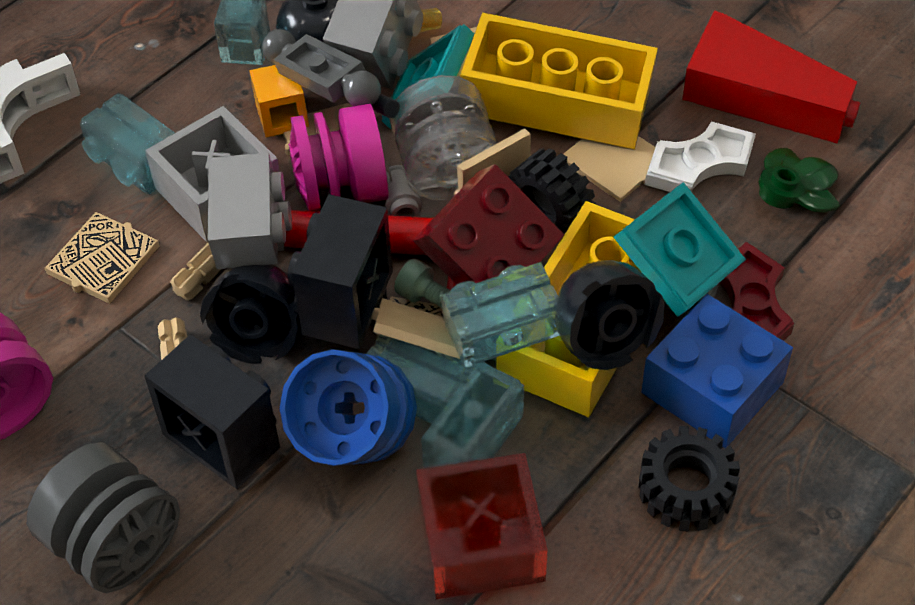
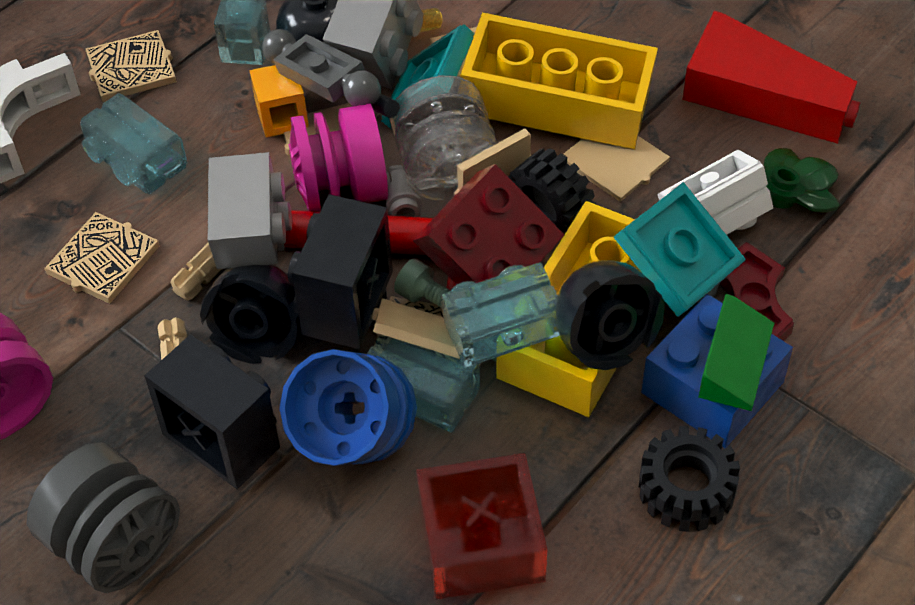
light grey brick [145,106,280,242] -> none
clear light blue brick [421,362,524,493] -> none
white tile [644,121,756,192] -> none
none -> tan piece [86,30,177,102]
none -> white brick [658,150,773,235]
none -> green slope [698,294,774,411]

